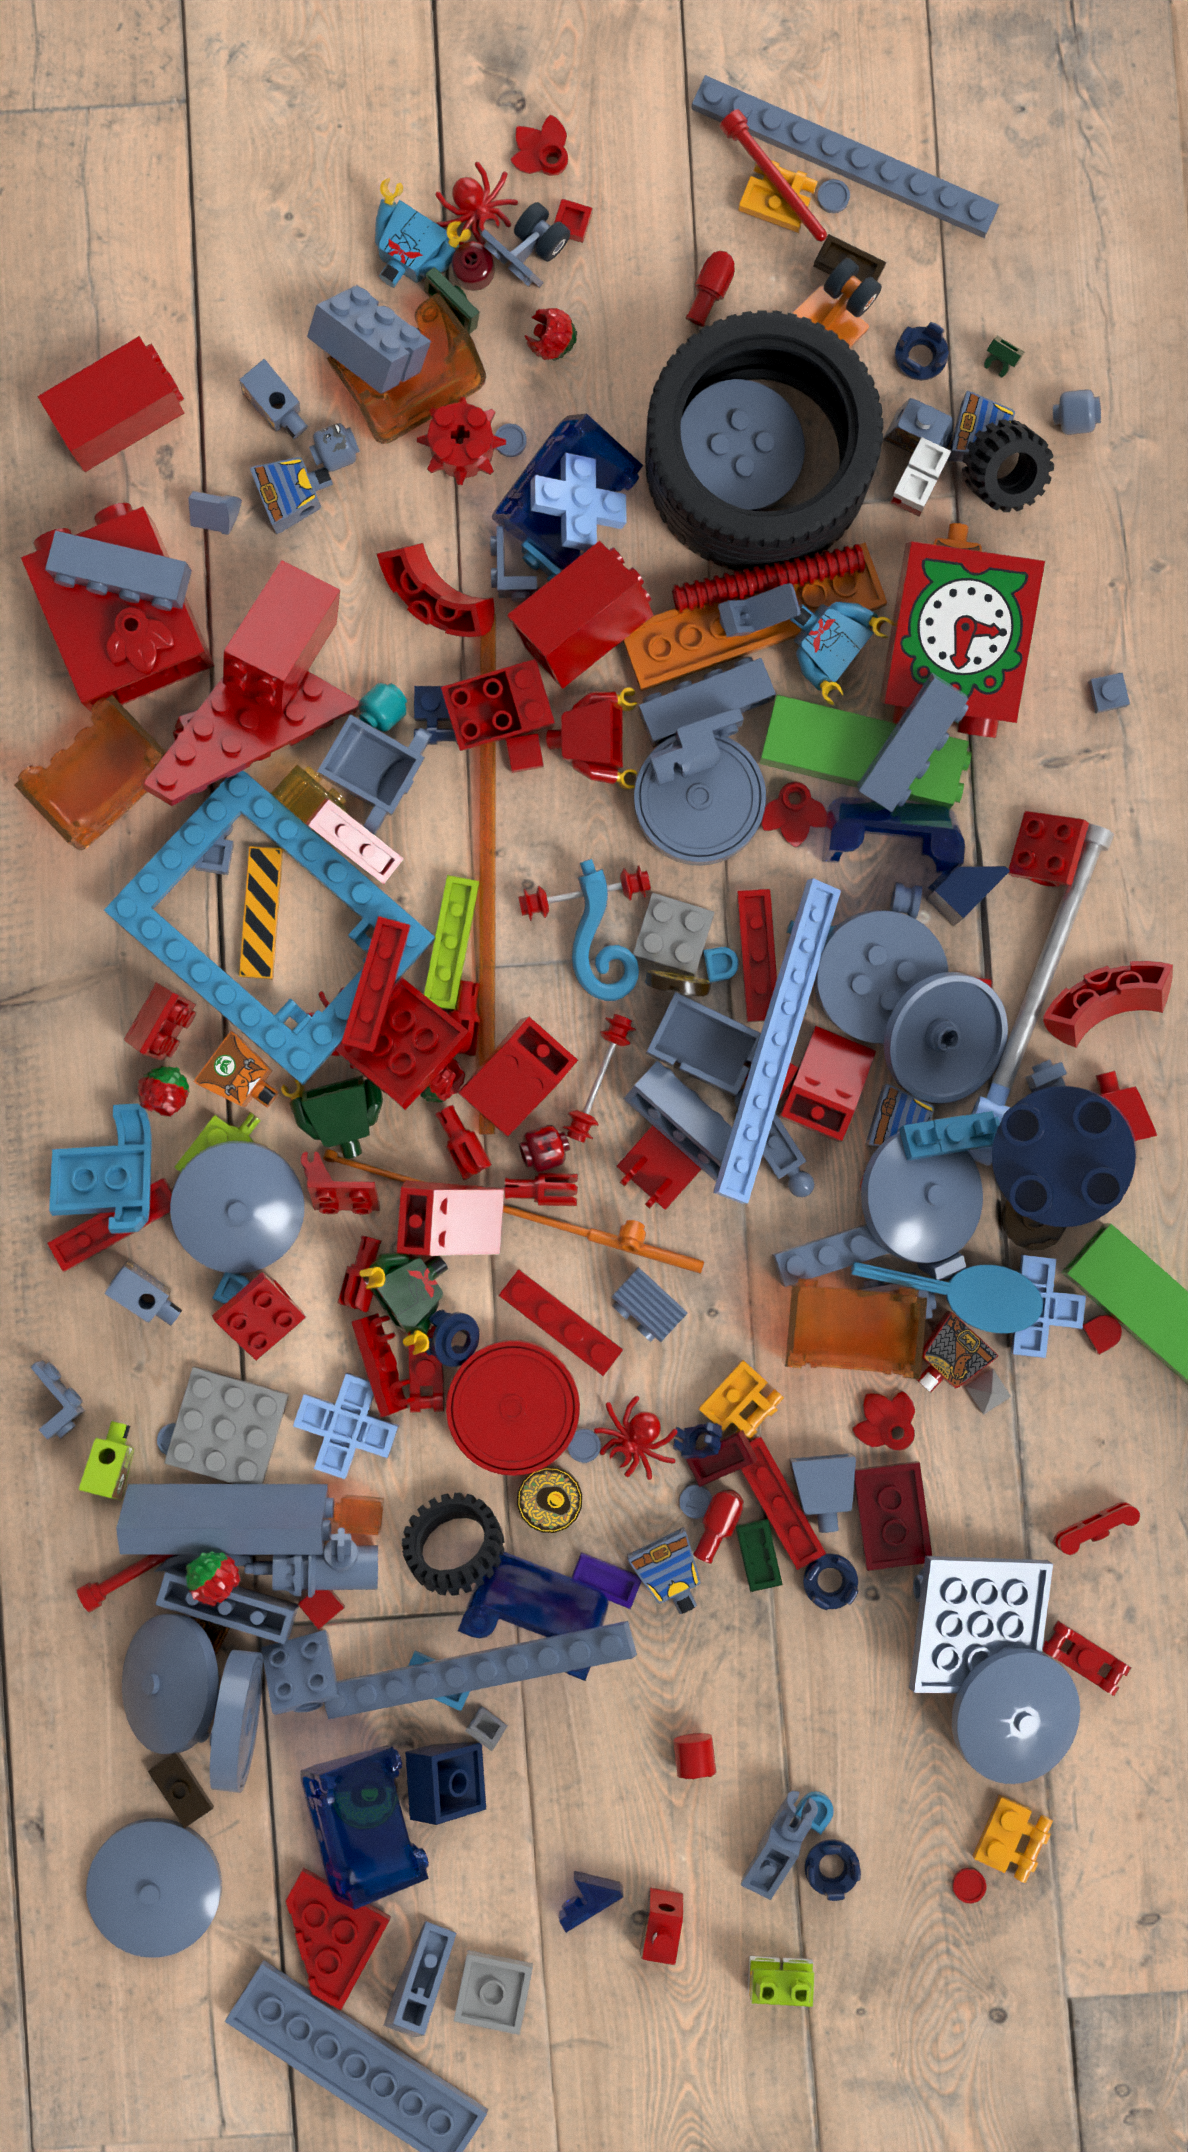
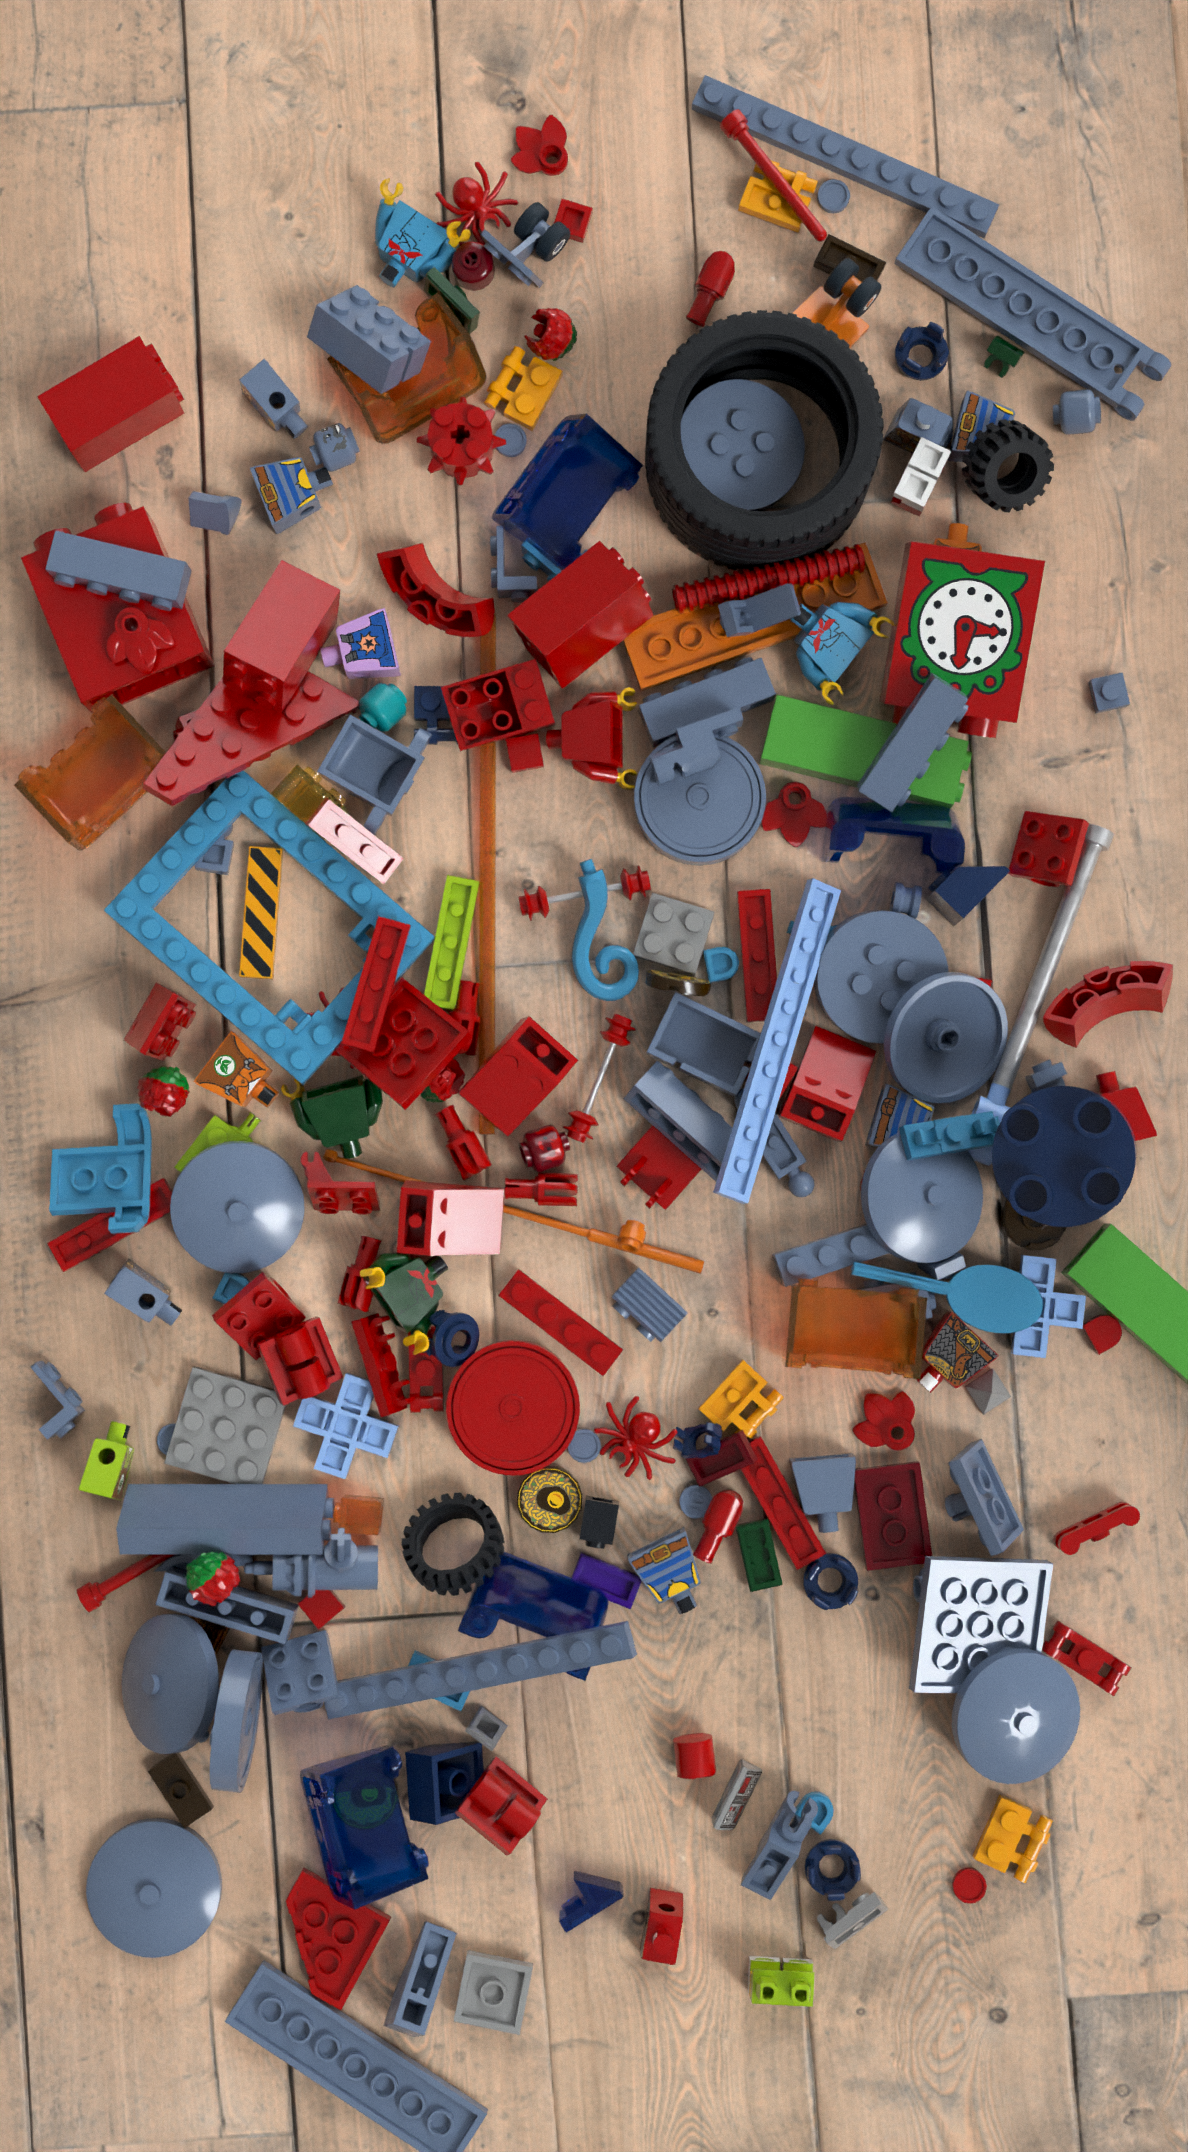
light blue plate [530,453,627,551] -> none
none -> red plate [256,1316,343,1406]
none -> torso [320,608,401,679]
none -> red plate [455,1756,548,1856]
none -> light orange plate [484,346,563,431]
none -> black brick [579,1495,619,1549]
none -> light grey slope [711,1759,762,1830]
none -> light grey plate [817,1892,888,1949]
none -> sand blue hinge [894,206,1171,421]
none -> sand blue plate [945,1439,1024,1556]

